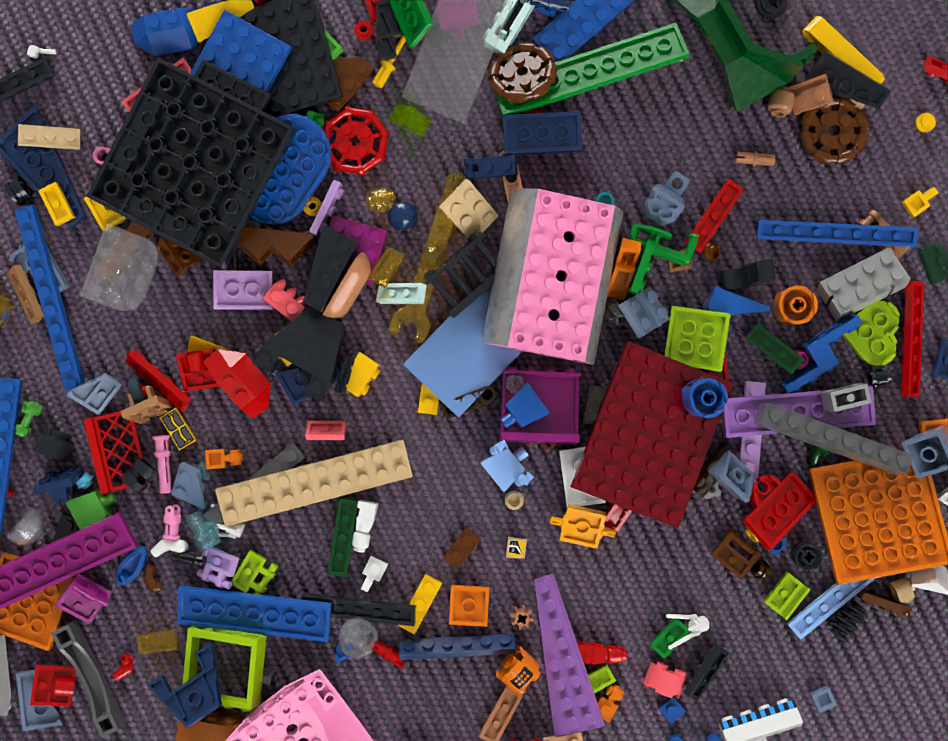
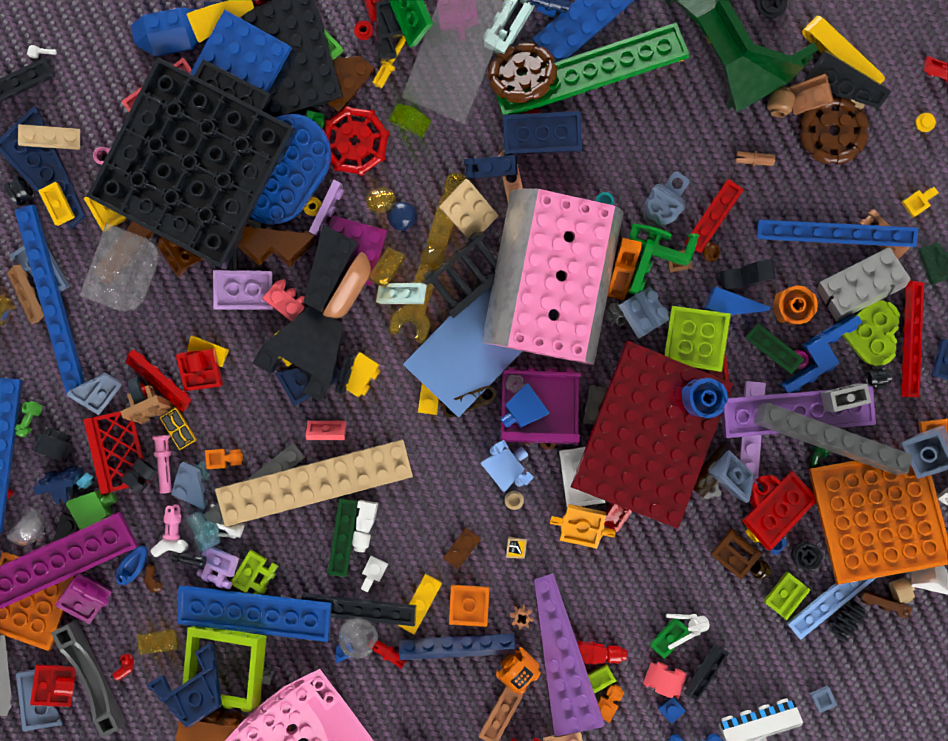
red wedge [203,349,271,419] -> none

